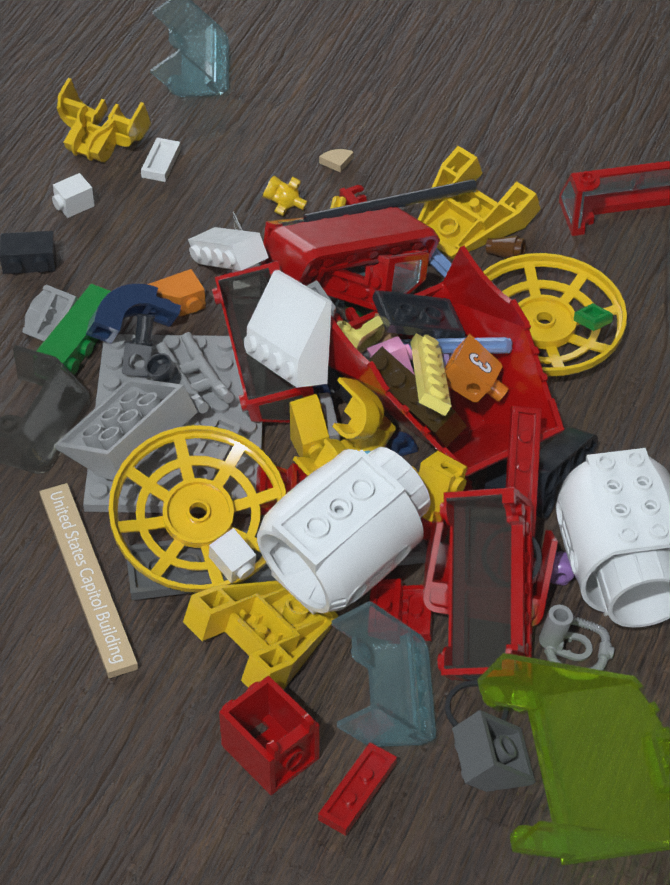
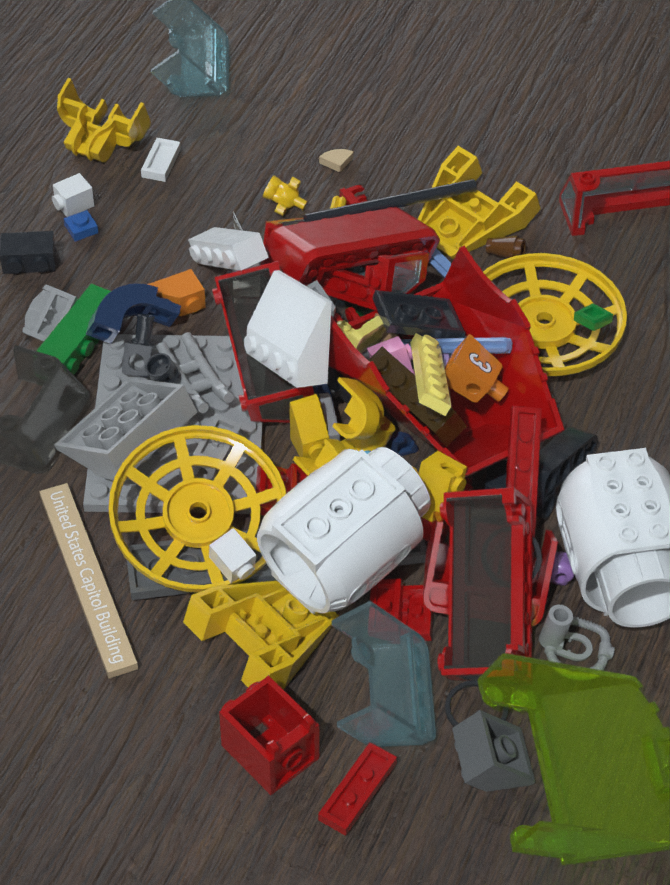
none -> blue plate [64,210,98,241]

